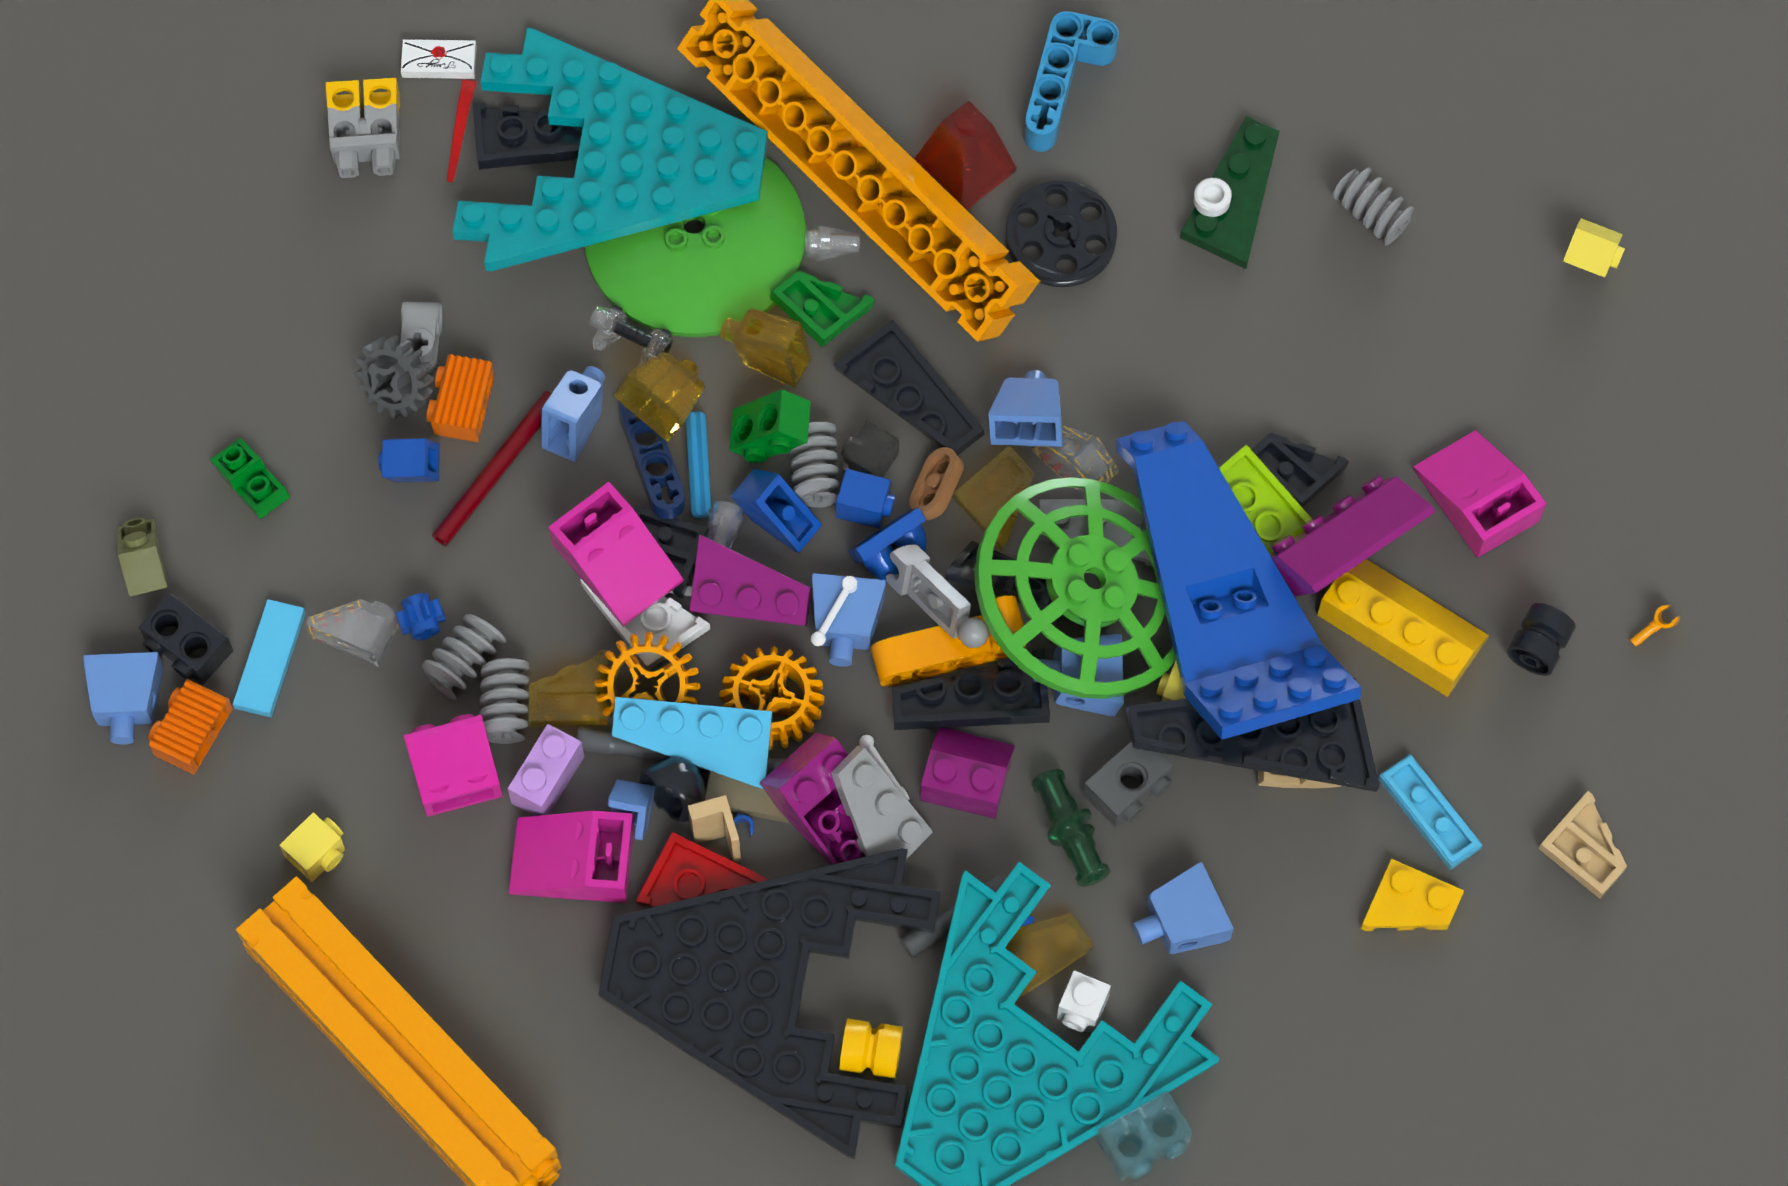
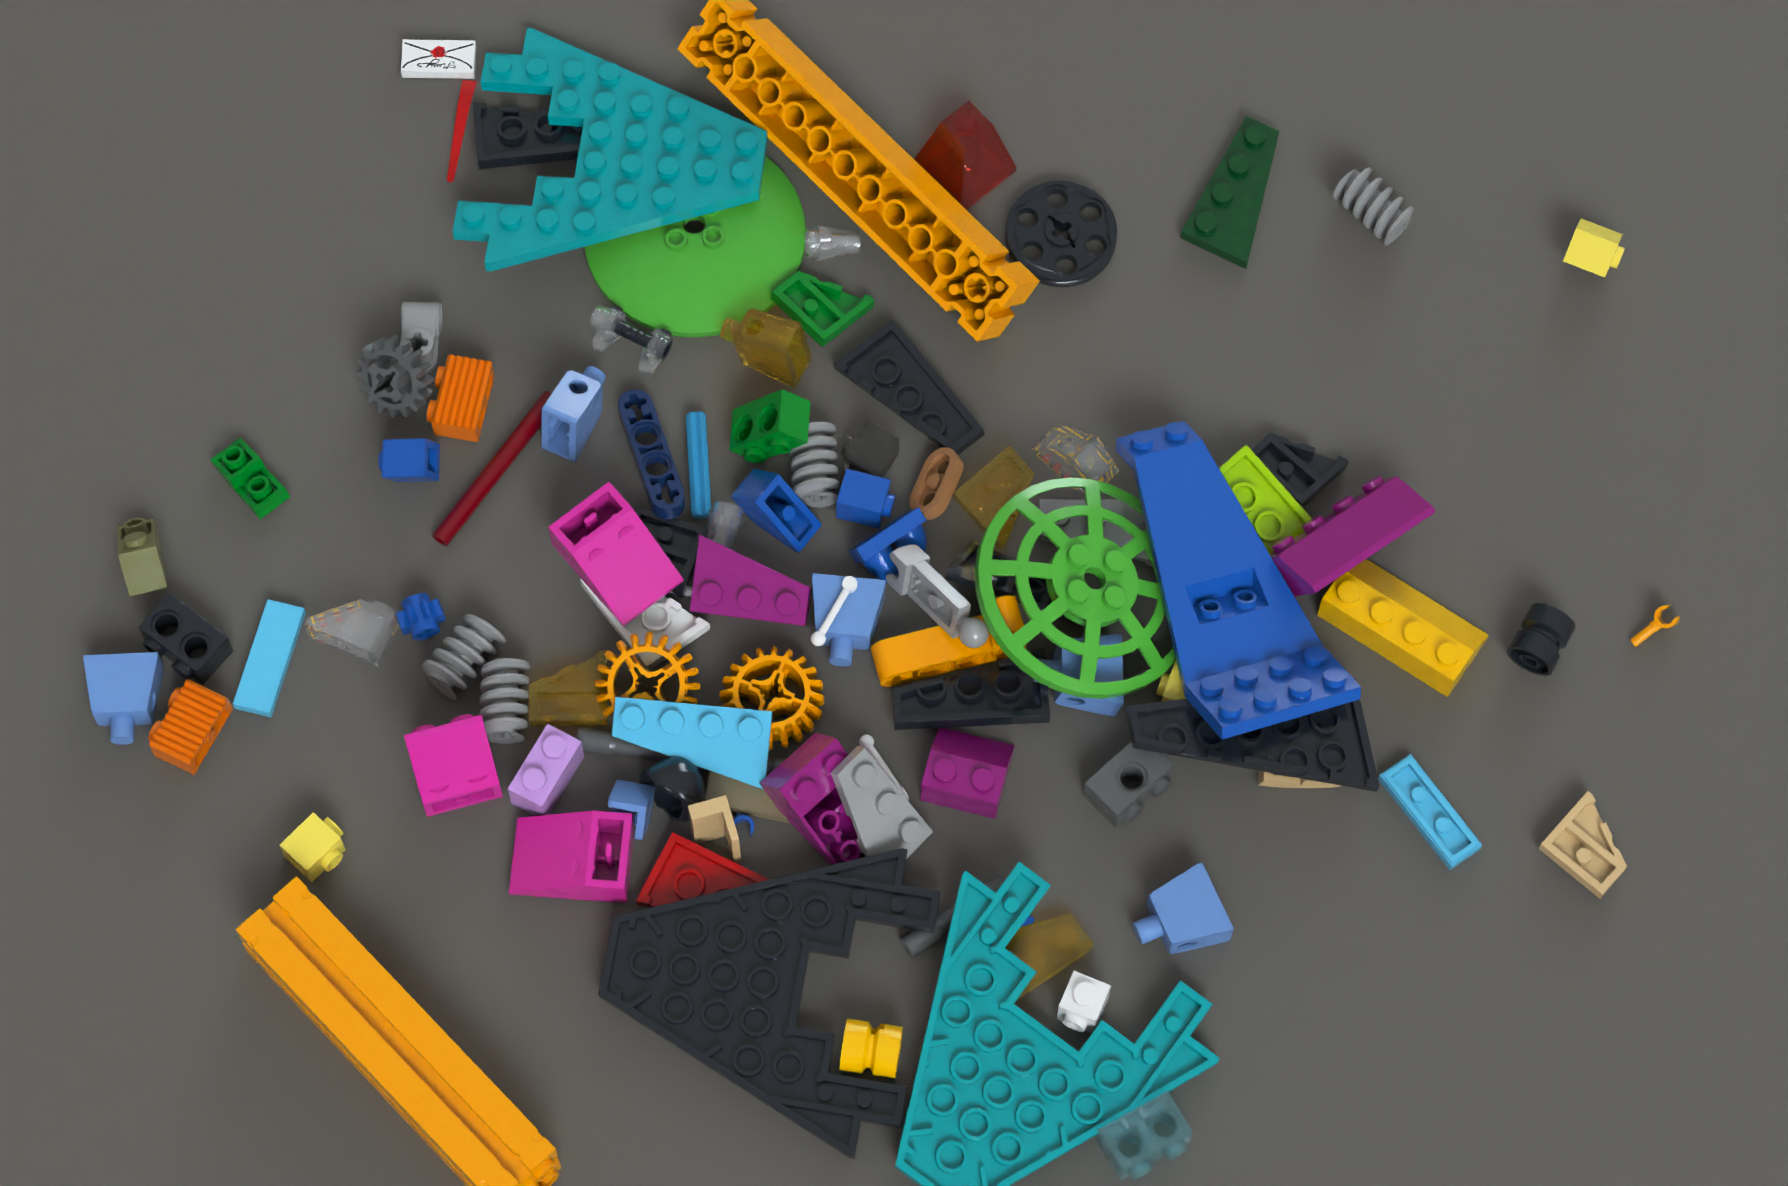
light grey hips [325,78,400,178] -> none
clear yellow torso [613,352,705,442] -> none
medium blue torso [988,370,1063,447] -> none
dark azure beam [1024,11,1119,152] -> none
clear green piece [1031,769,1110,887] -> none
white tile [1193,178,1231,217] -> none
yellow wing [1361,858,1464,931] -> none
dark pink slope [1413,430,1547,558] -> none

